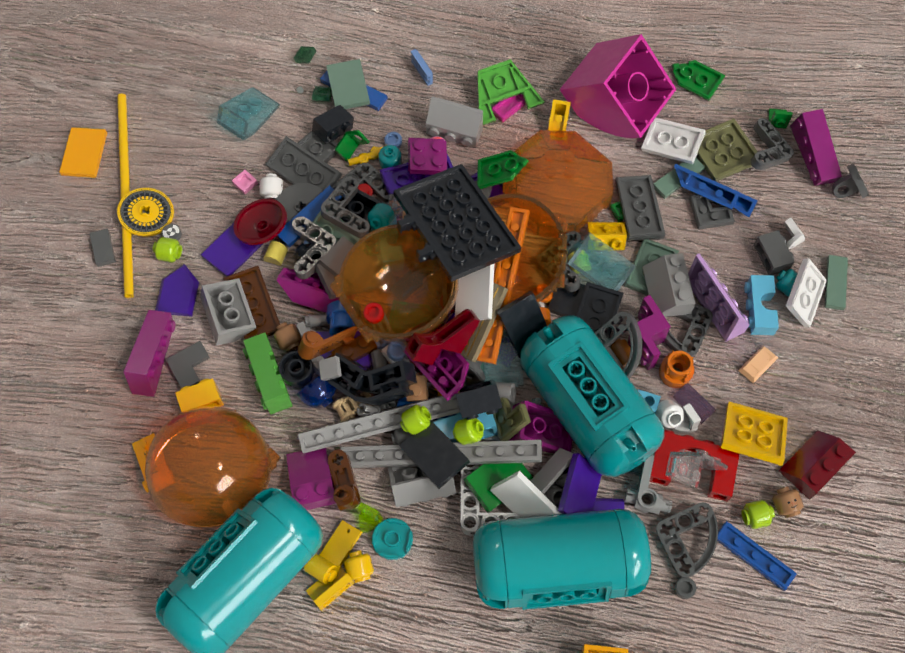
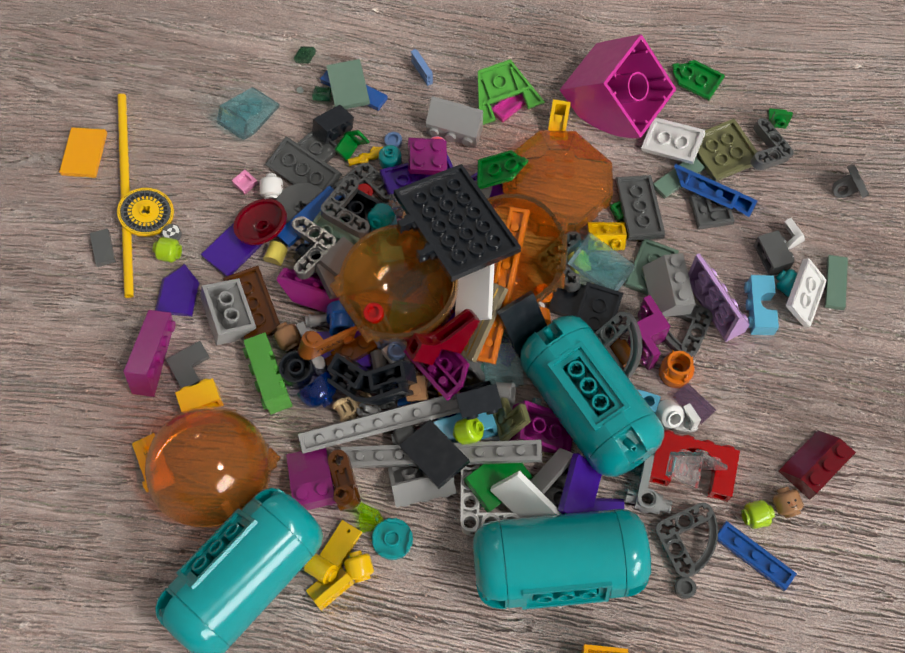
light grey tile [319,356,342,381] -> none
lime head [400,405,432,435] -> none
yellow plate [721,401,788,466] -> none
light nougat tile [738,345,778,383] -> none
magenta wedge [790,109,842,186] -> none

